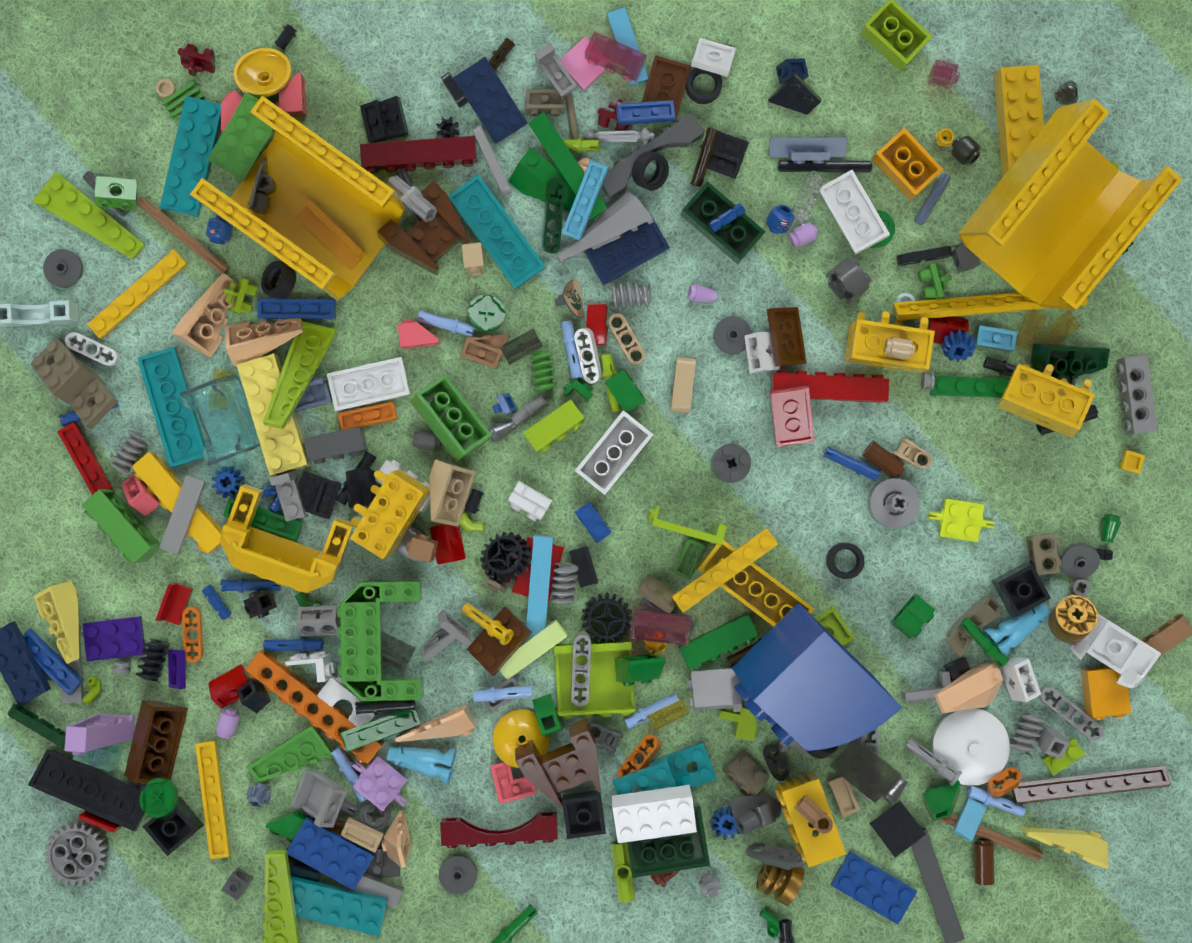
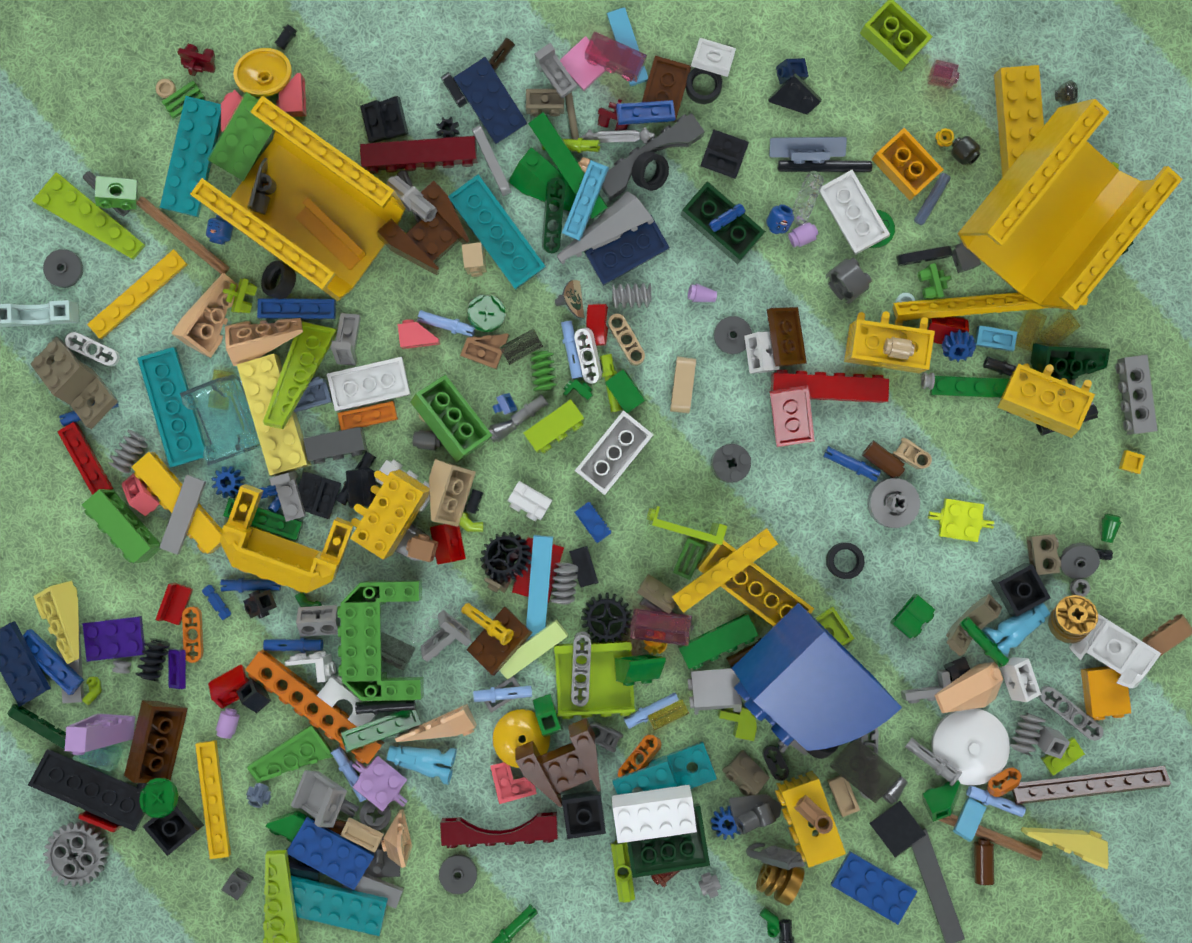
dark brown pin [690,127,719,187] -> none
none -> light grey bracket [331,313,361,366]

